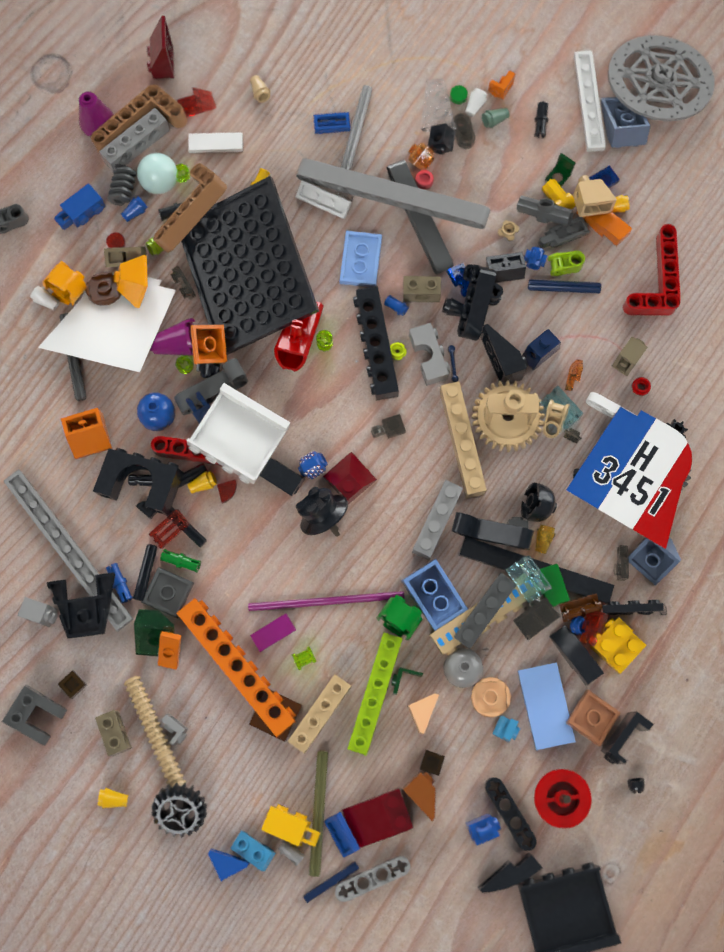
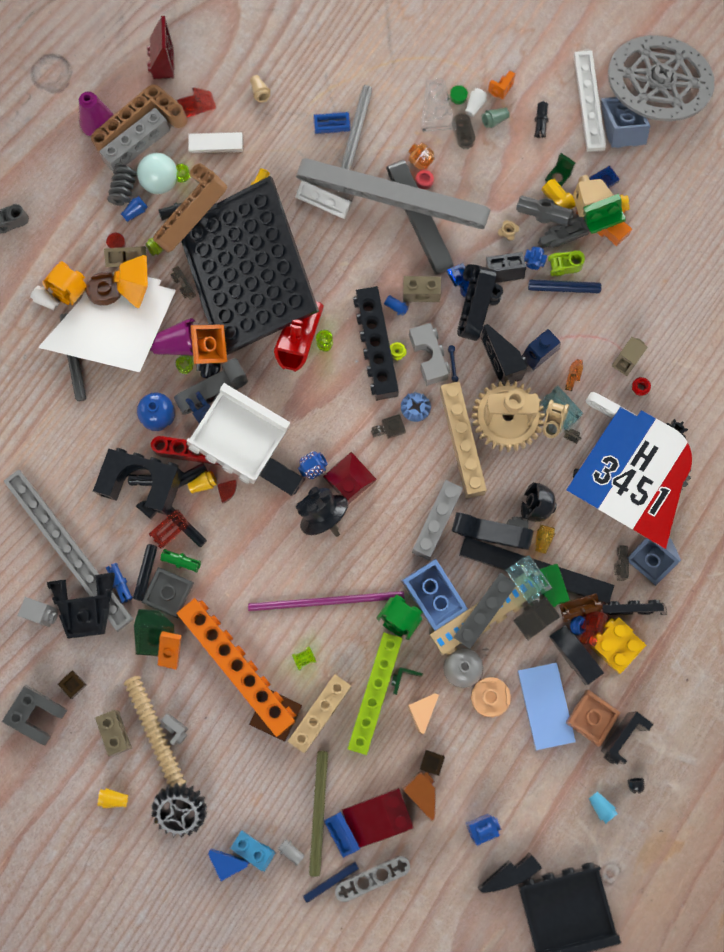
blue brick [54,183,106,230] -> none
orange slope [61,407,112,459] -> none
magenta slope [250,613,296,652] -> none
yellow brick [261,804,321,847] -> none
light blue tile [339,231,382,287] -> none
black brick [428,123,456,155] -> none
black cone [442,297,464,317] -> none
black beam [485,777,537,851] -> none
dark azure plate [492,715,520,742] -> none
red piece [534,769,592,829] -> none
red beam [623,224,681,316] -> none
none -> medium blue gear [401,392,431,422]
none -> green bracket [583,193,626,234]
none -> medium azure cone [589,792,618,824]

